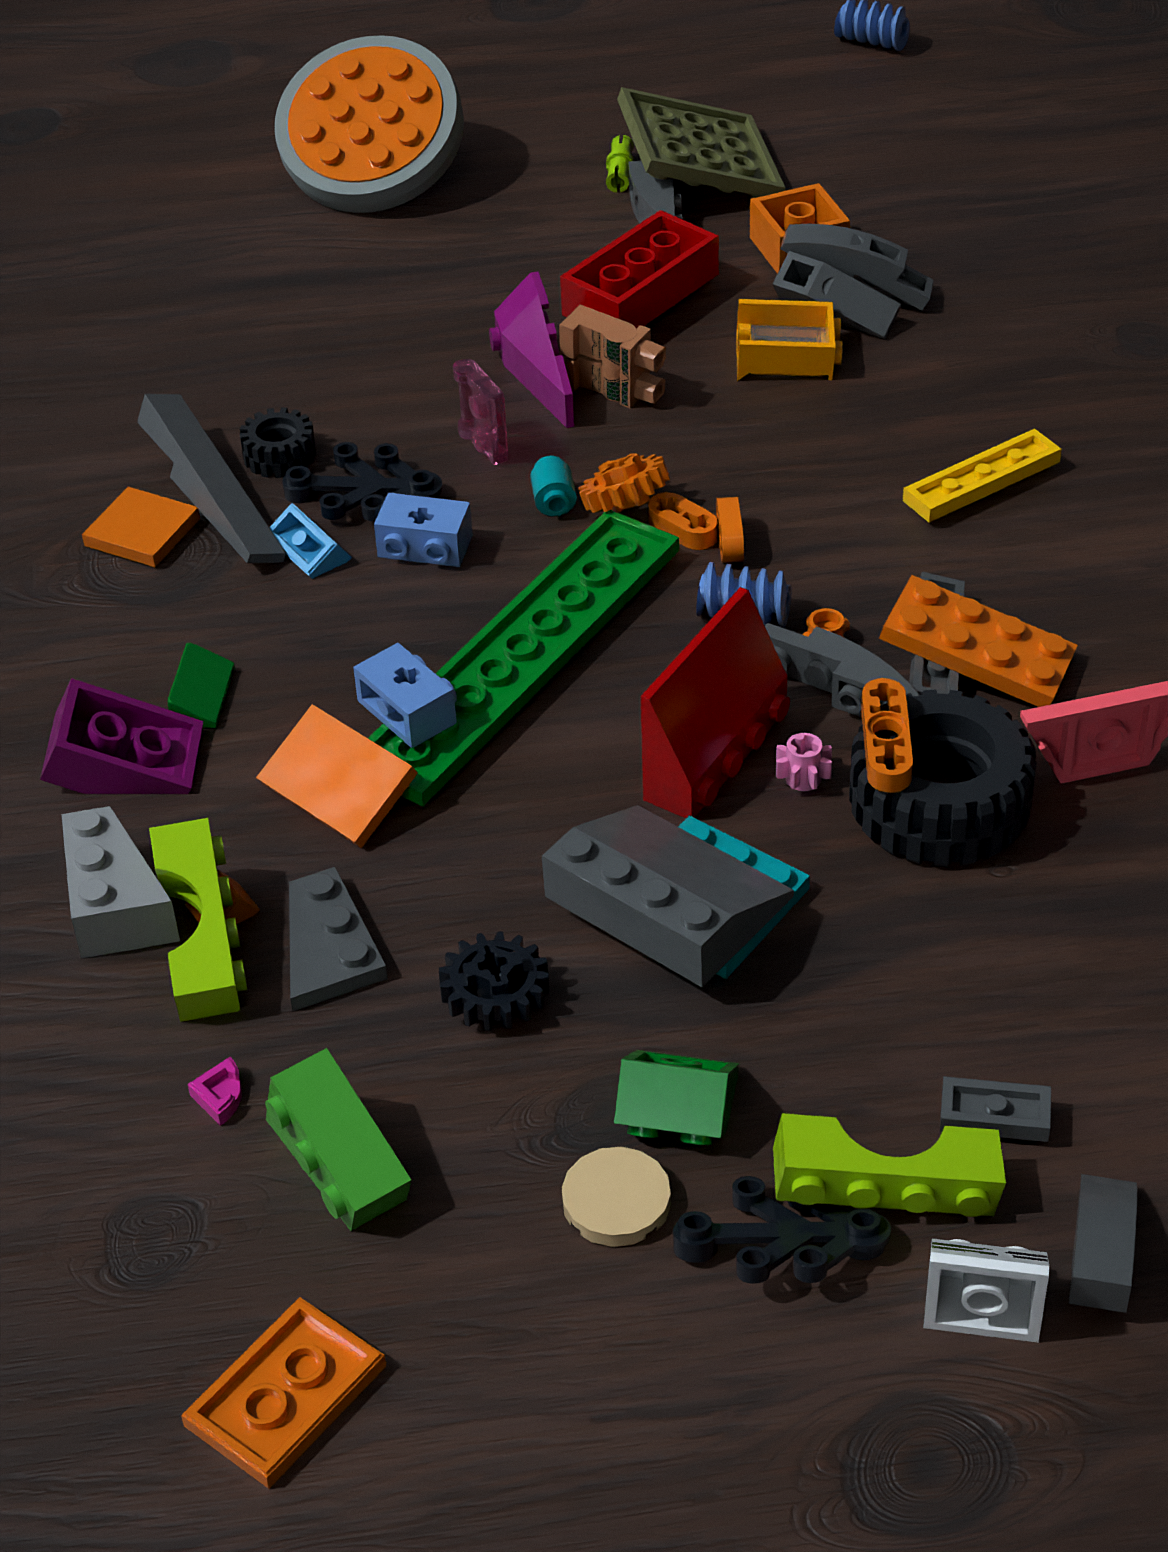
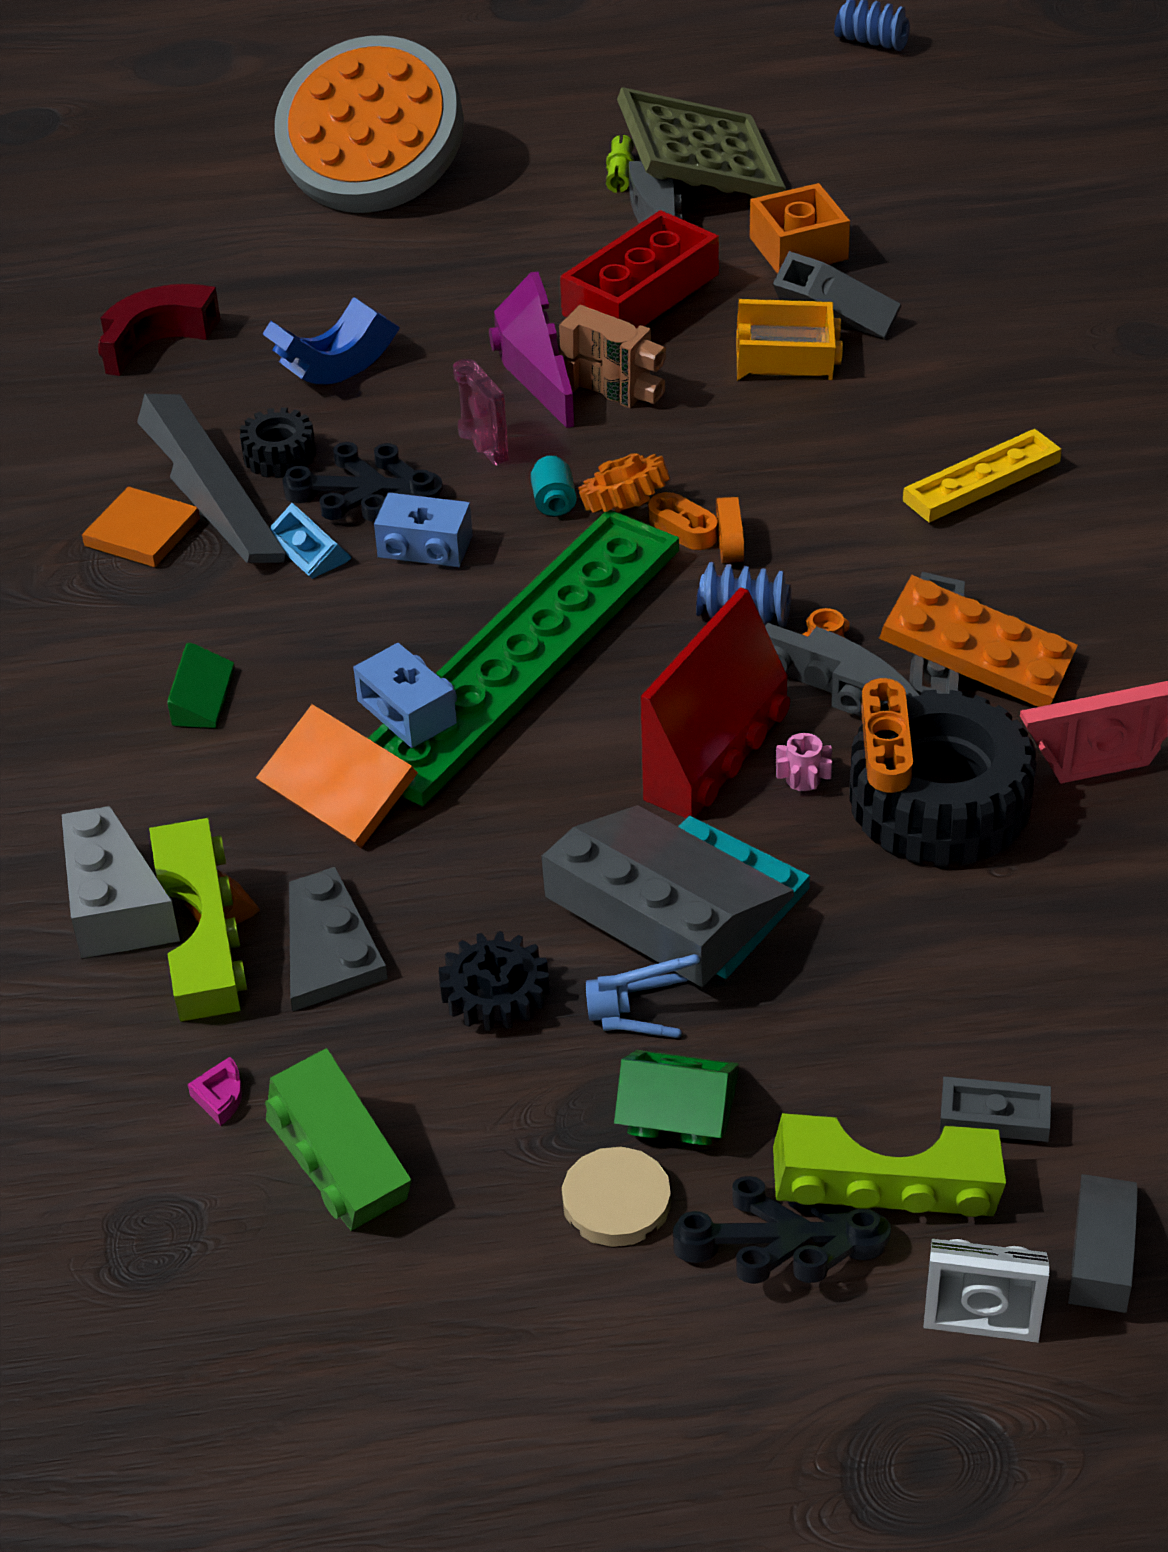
magenta slope [40,678,203,794] -> none
orange tile [181,1297,386,1489] -> none
dark grey slope [780,224,934,310] -> none
none -> dark red arch [98,284,221,376]
none -> blue arch [263,297,400,385]
none -> medium blue plant [586,954,700,1039]

